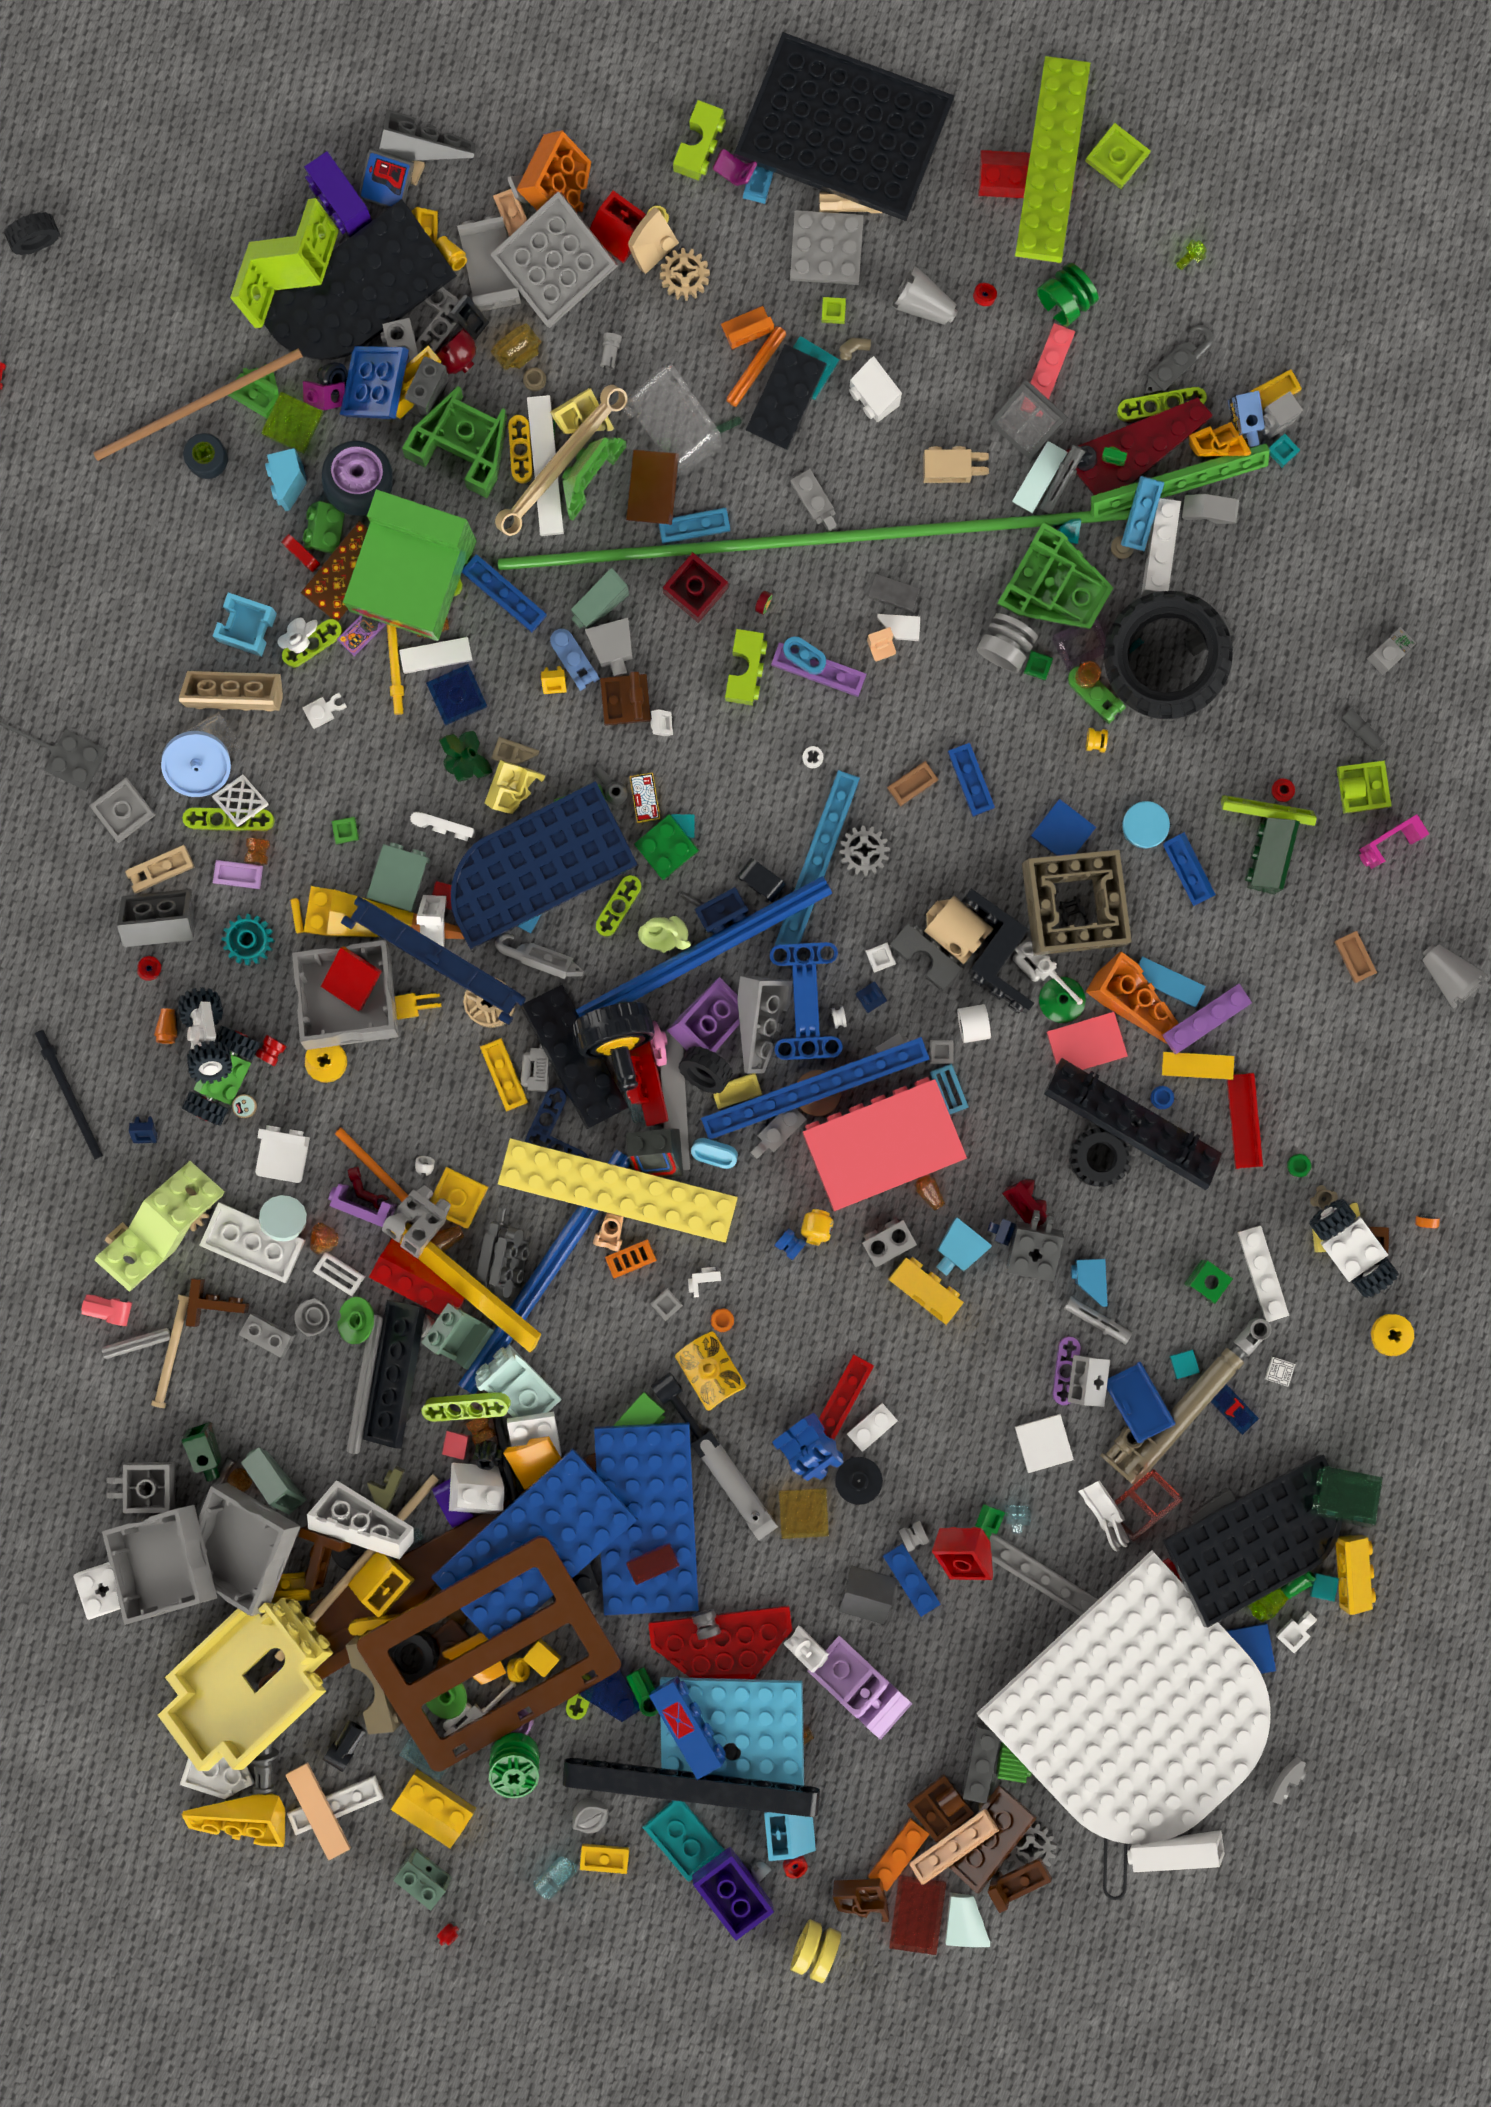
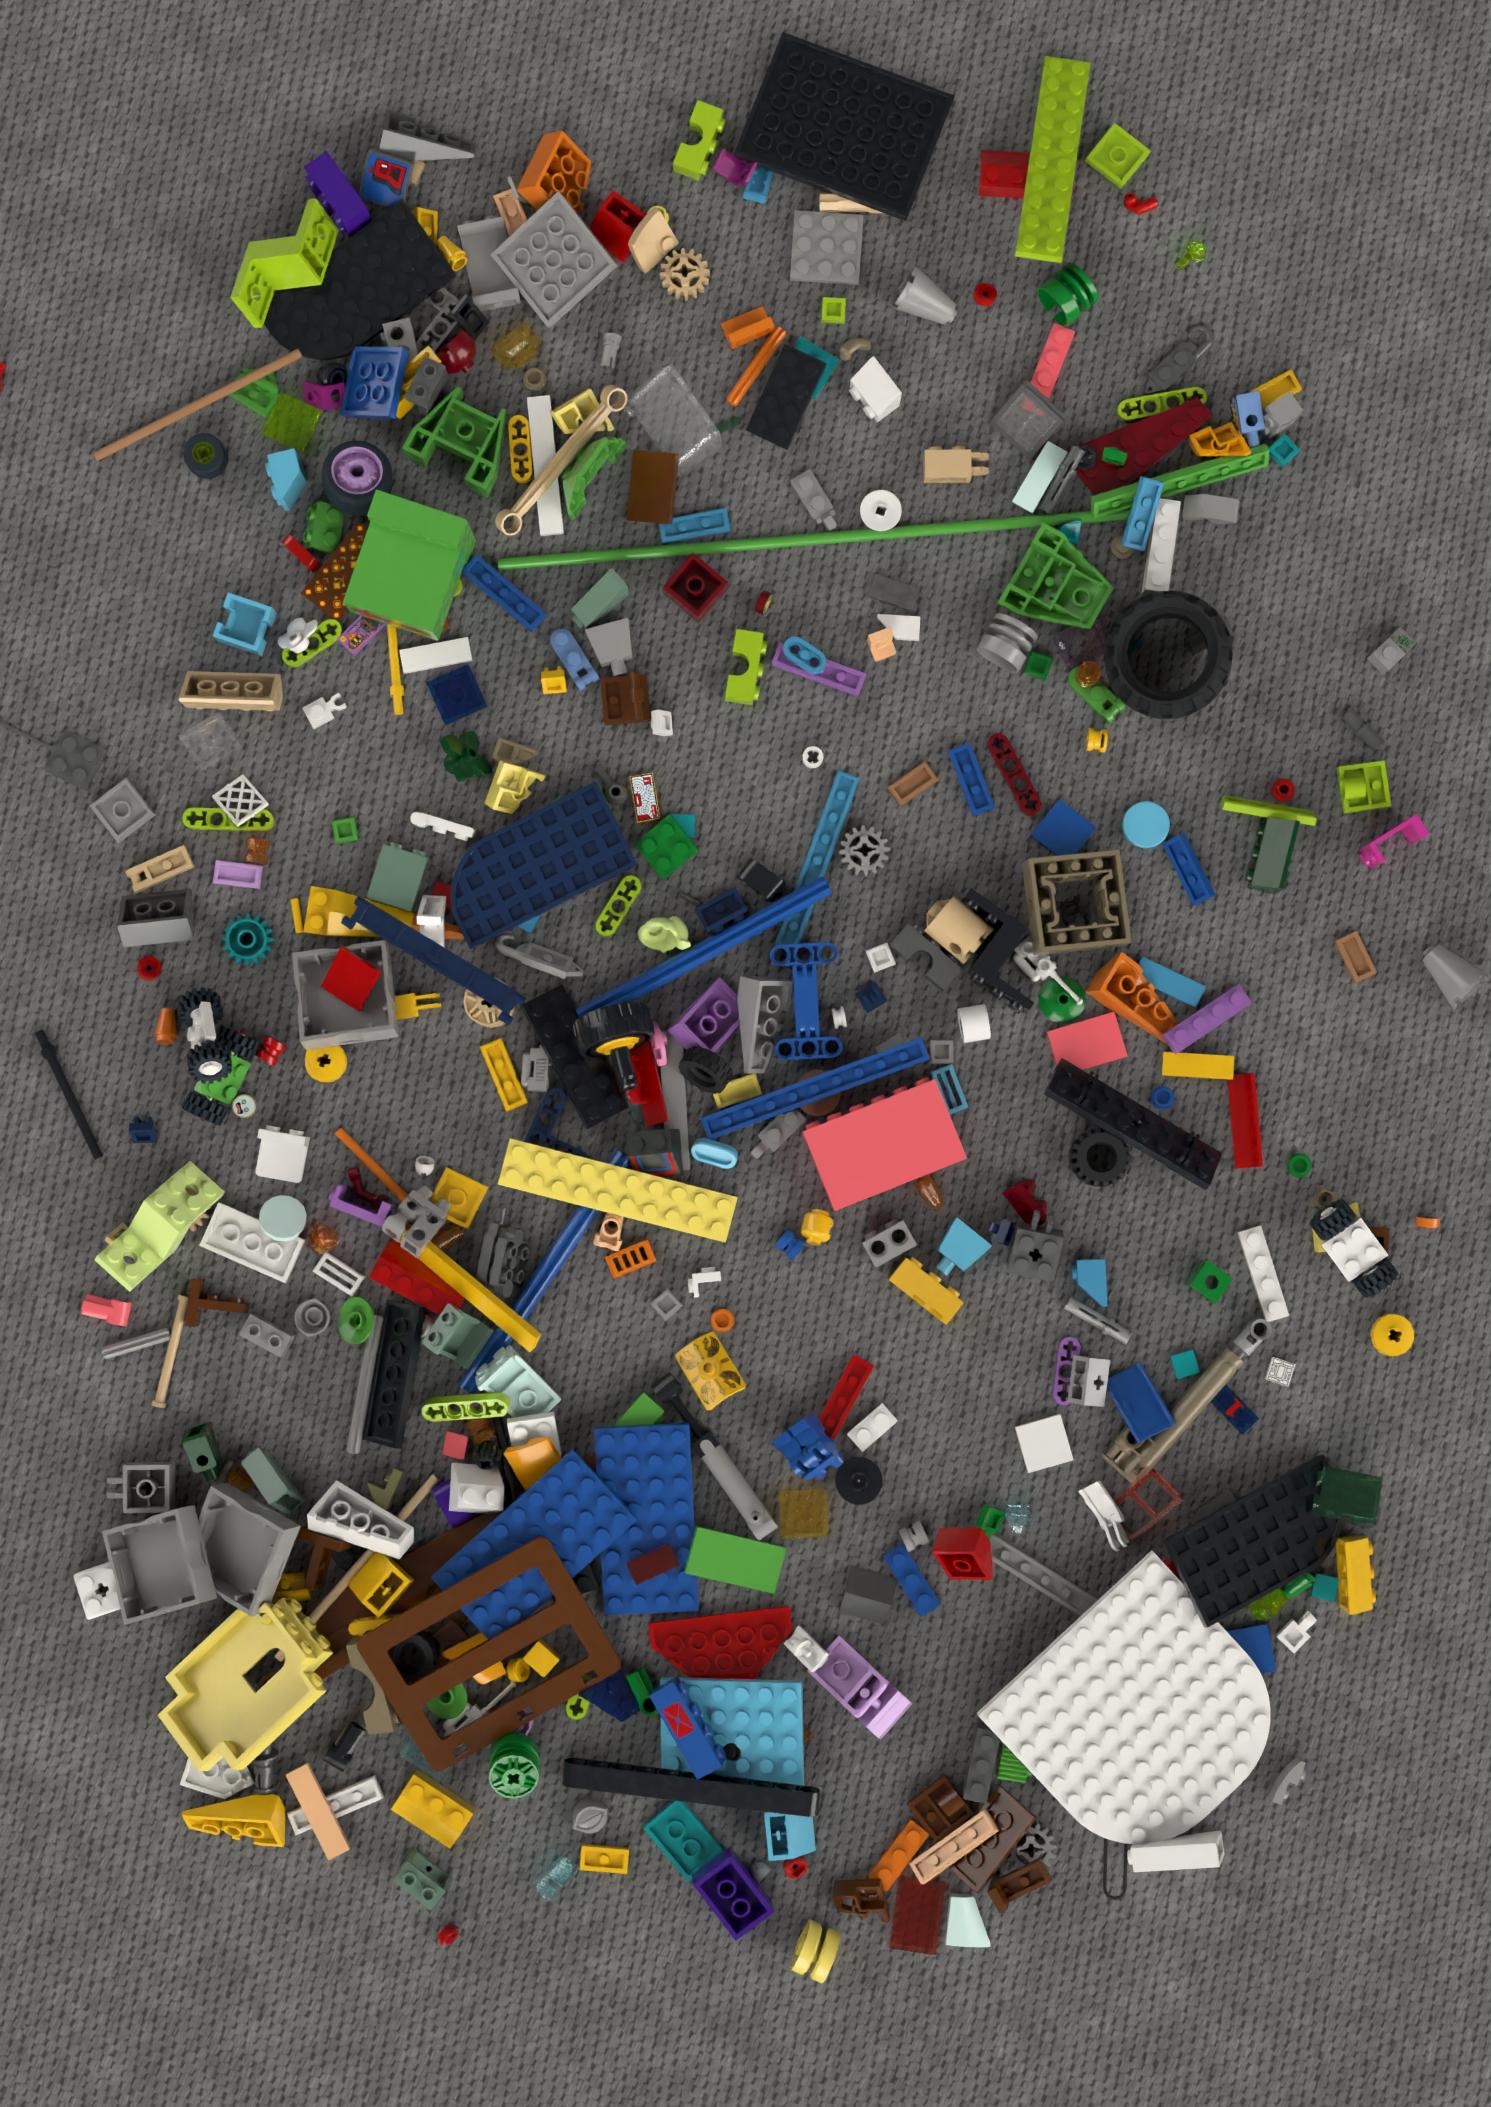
black tyre [4,212,60,255] -> none
light blue piece [161,731,231,797] -> none
flat silver wheel [692,1609,721,1640] -> none
none -> bright green tile [684,1526,787,1594]
none -> white piece [860,490,902,531]
none -> dark red beam [987,733,1042,816]
none -> red arm [1123,193,1158,215]

